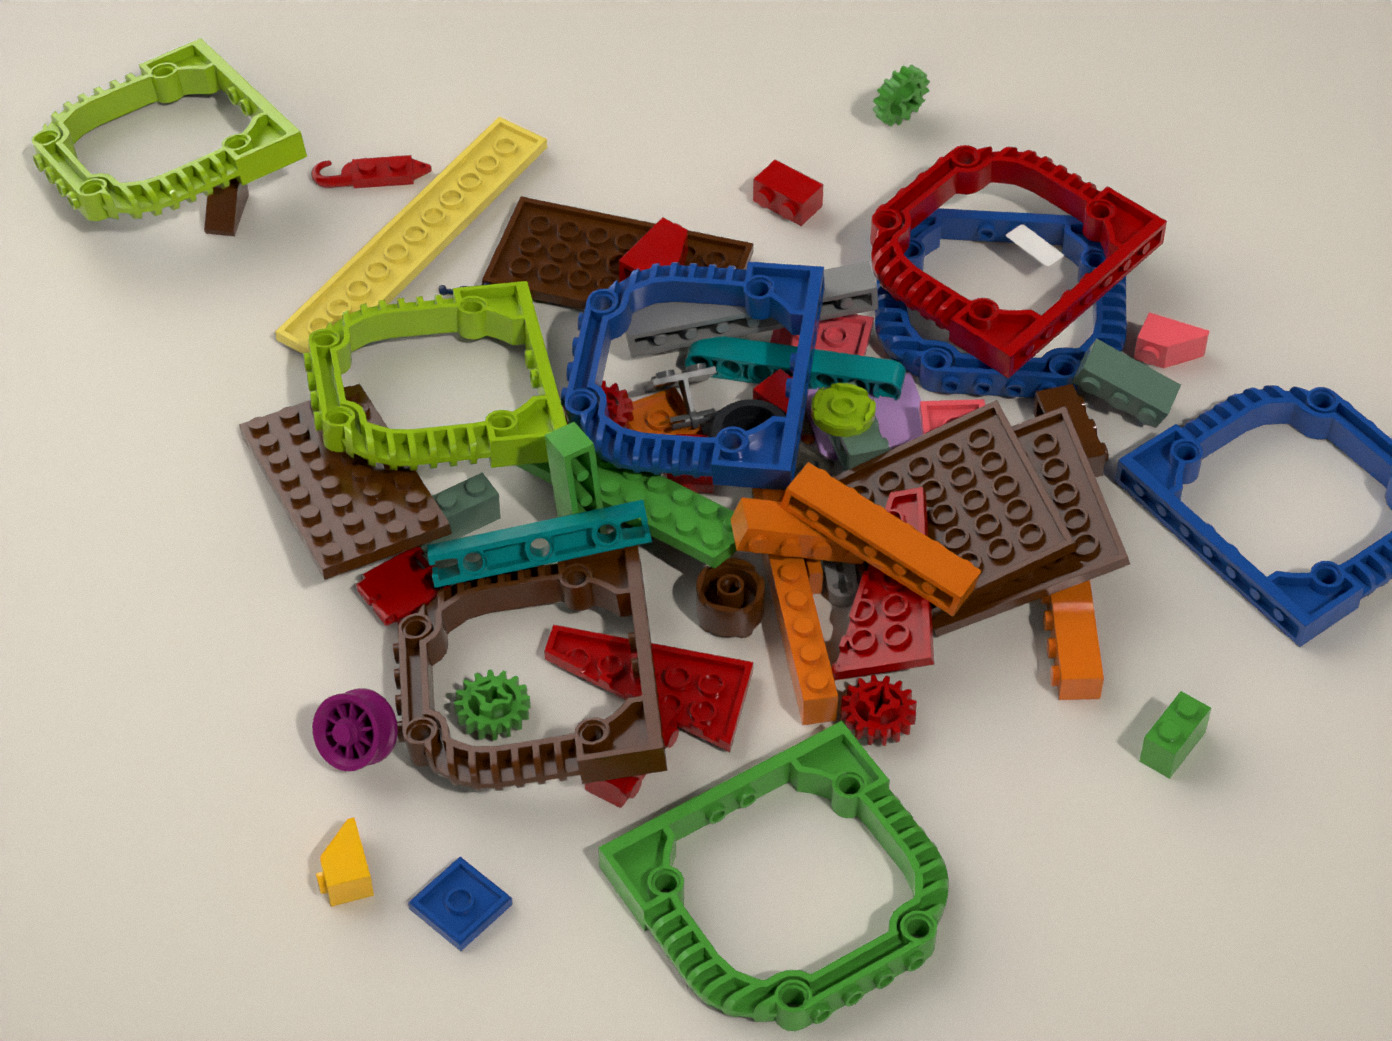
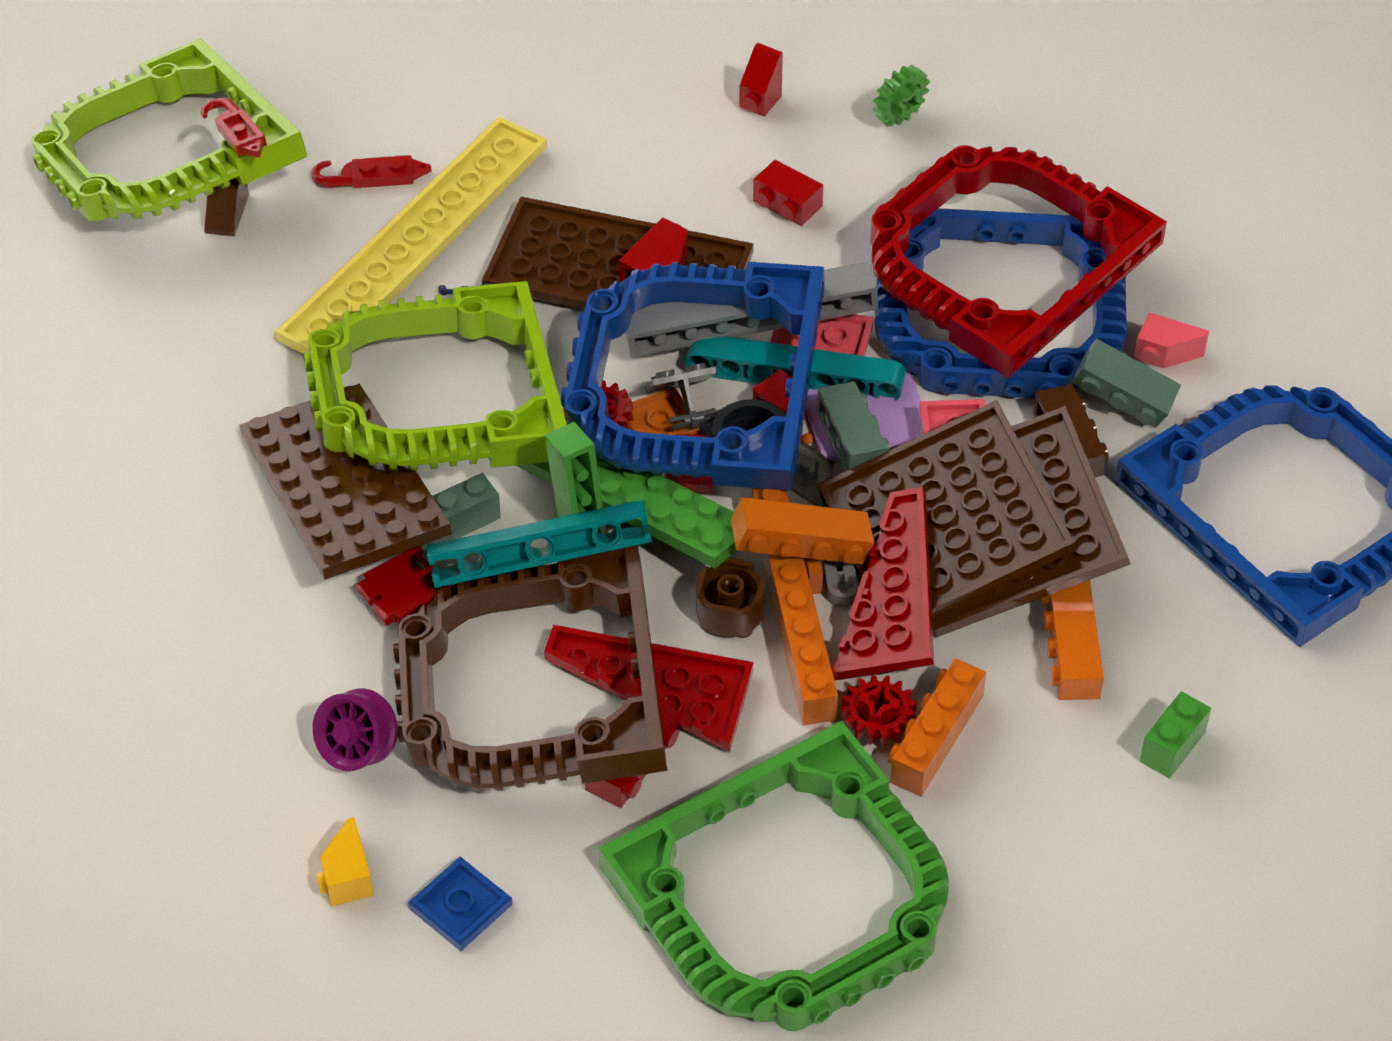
bright green gear [454,669,531,741] -> none
orange brick [781,462,981,616] -> none
lime tile [811,383,876,437] -> none
white sticker [1006,224,1064,267] -> none
none -> red plate [200,98,267,158]
none -> red slope [739,42,783,117]
none -> orange brick [888,658,986,797]

